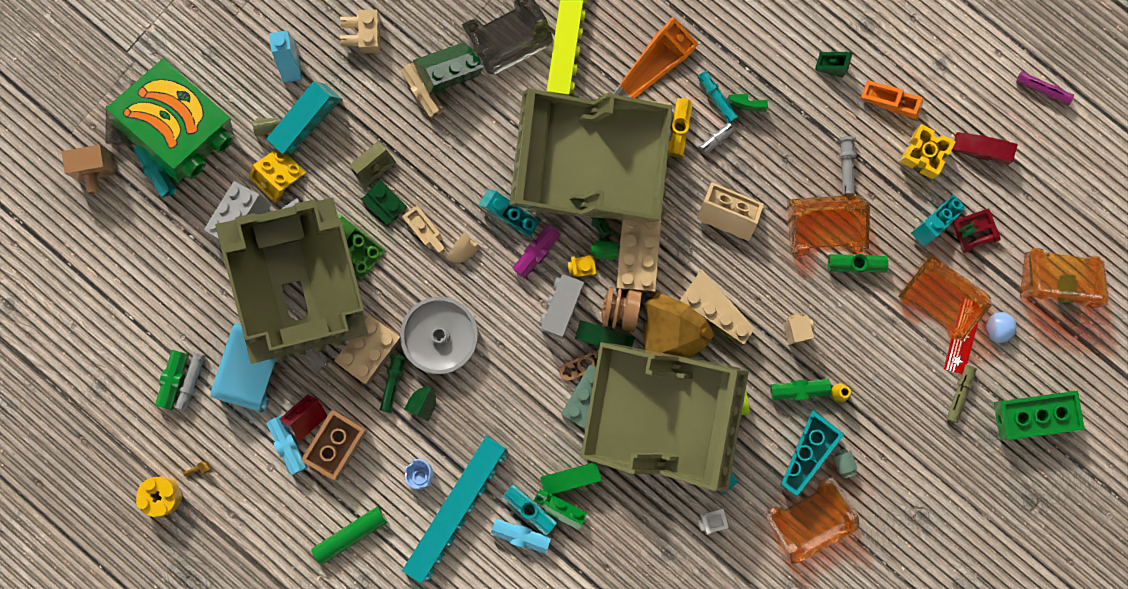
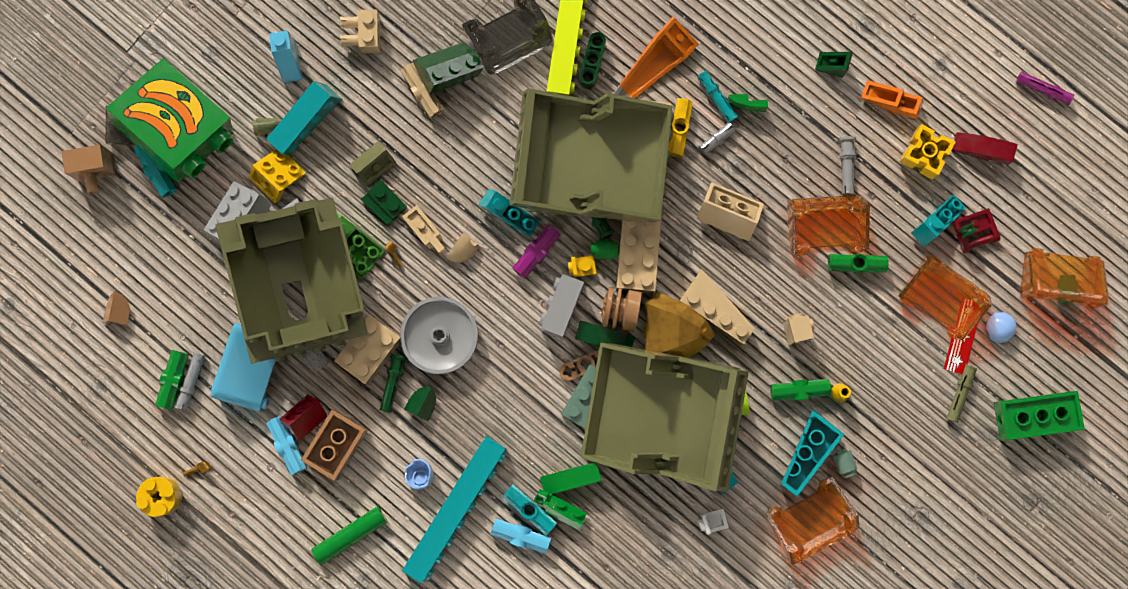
none -> medium nougat brick [103,291,130,325]
none -> pearl gold hand [385,241,403,267]
none -> dark green beam [580,32,606,89]

